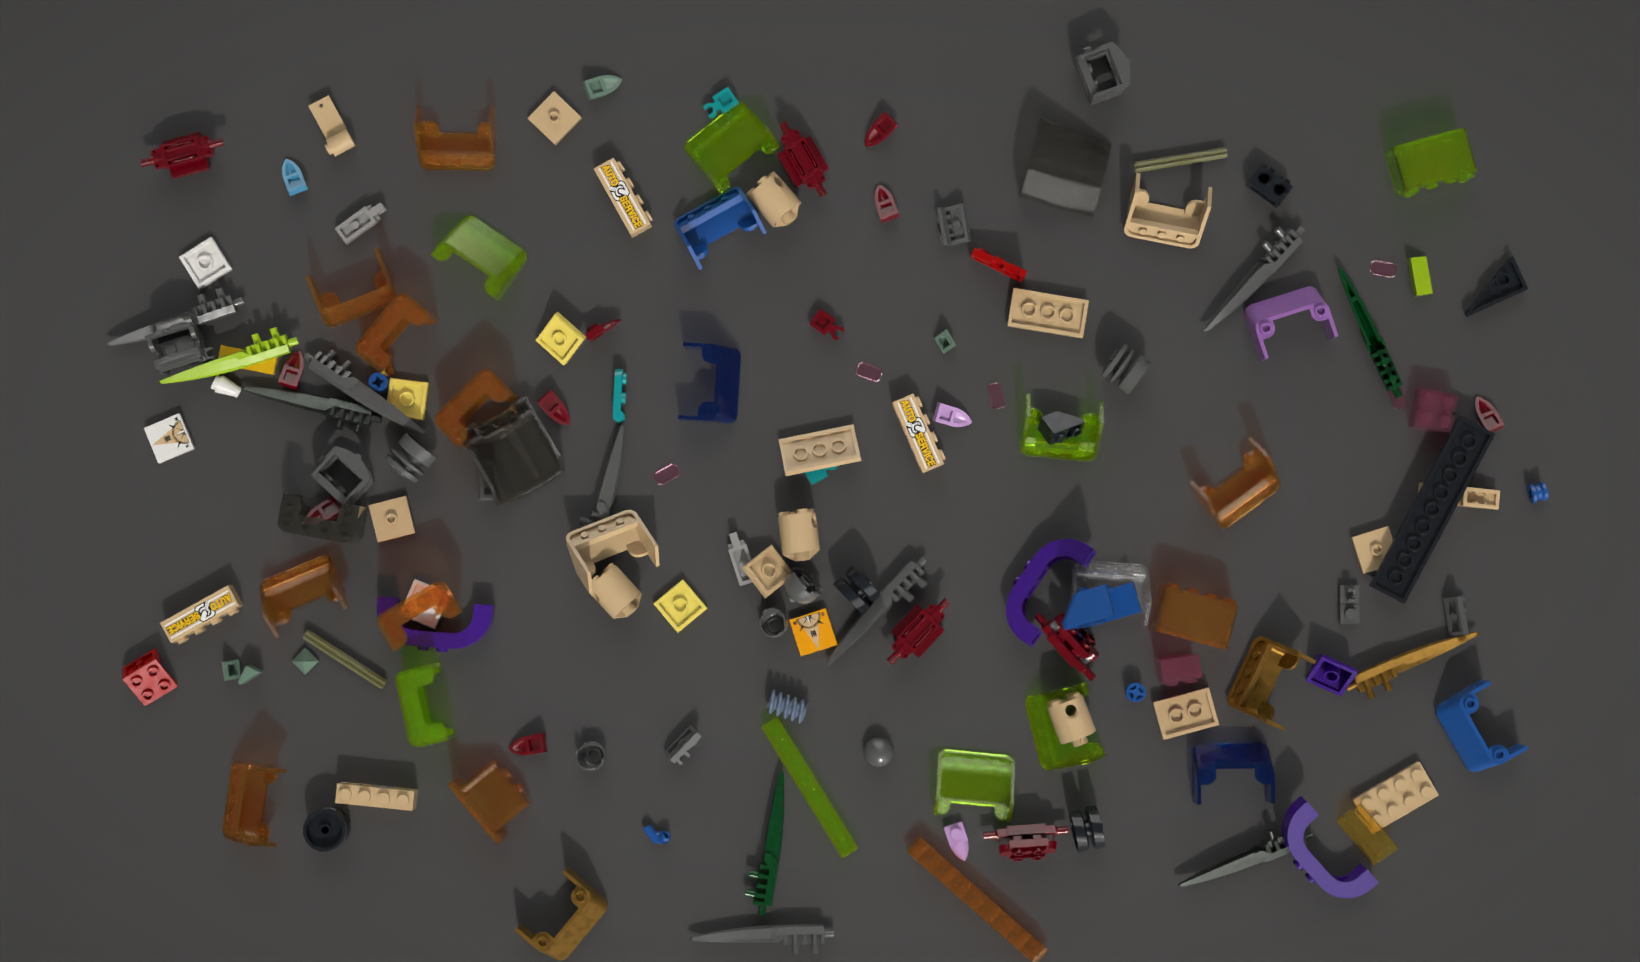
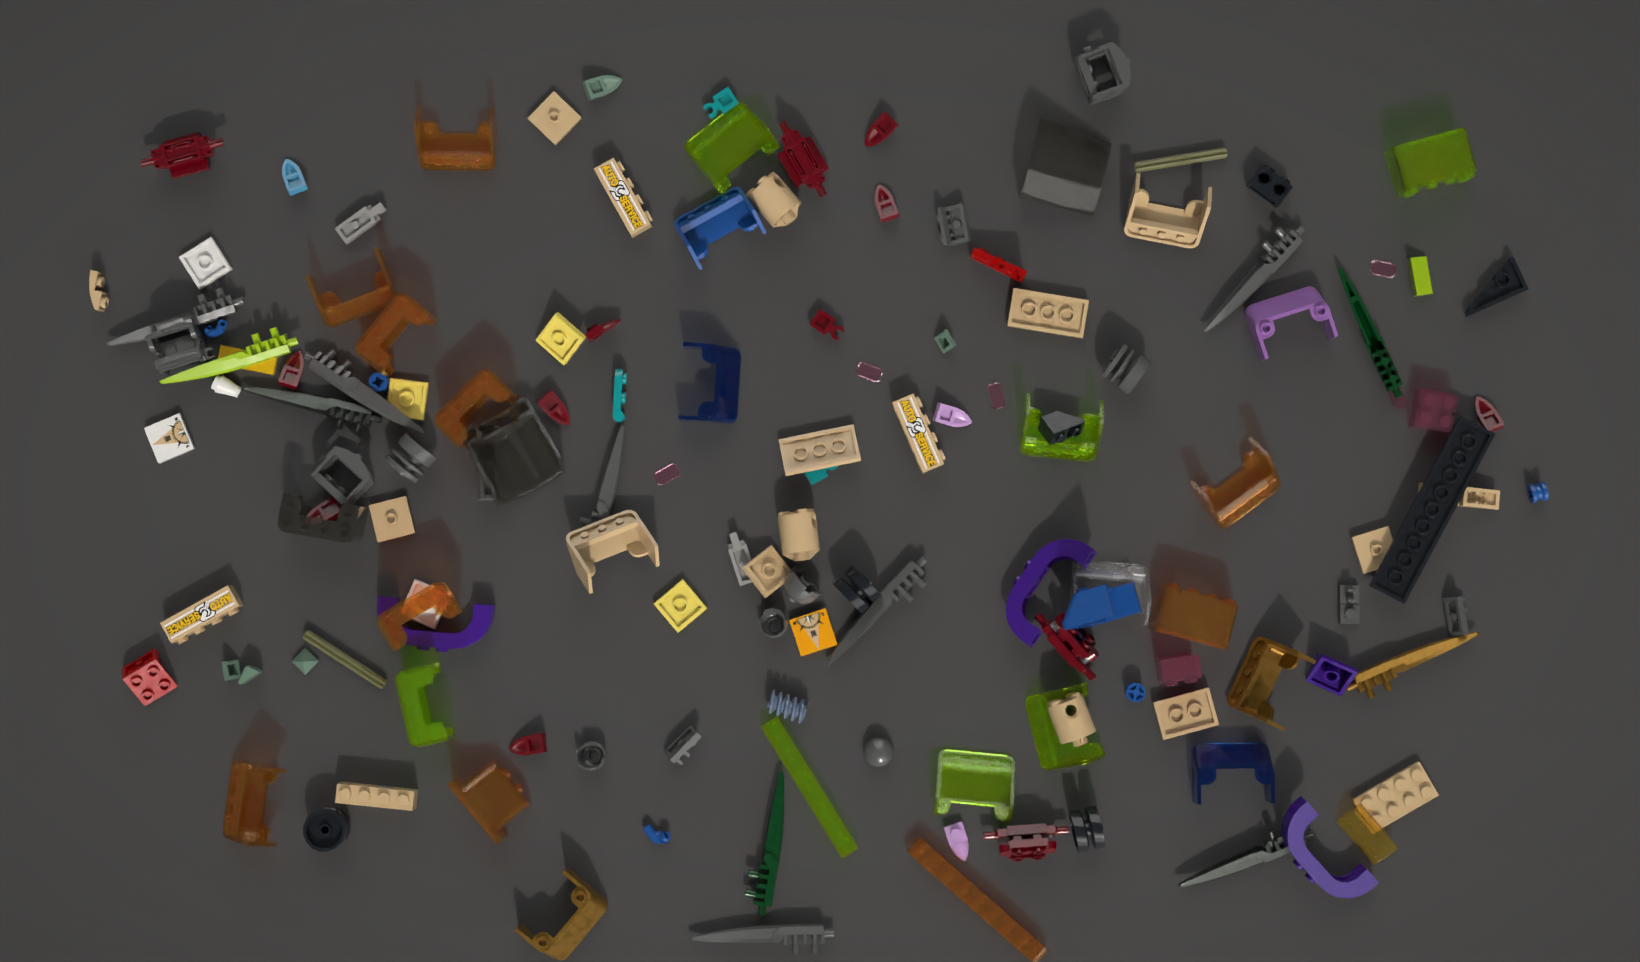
clear orange windscreen [260,555,348,638] -> none
tan door [309,95,356,157] -> none
clear neon green windscreen [431,216,527,301] -> none
tan cylinder [591,563,642,619] -> none
dark red piece [886,598,950,665] -> none
blue windscreen [1435,680,1529,772] -> none
none -> tan slope [89,270,109,312]
none -> blue arm [203,319,228,338]

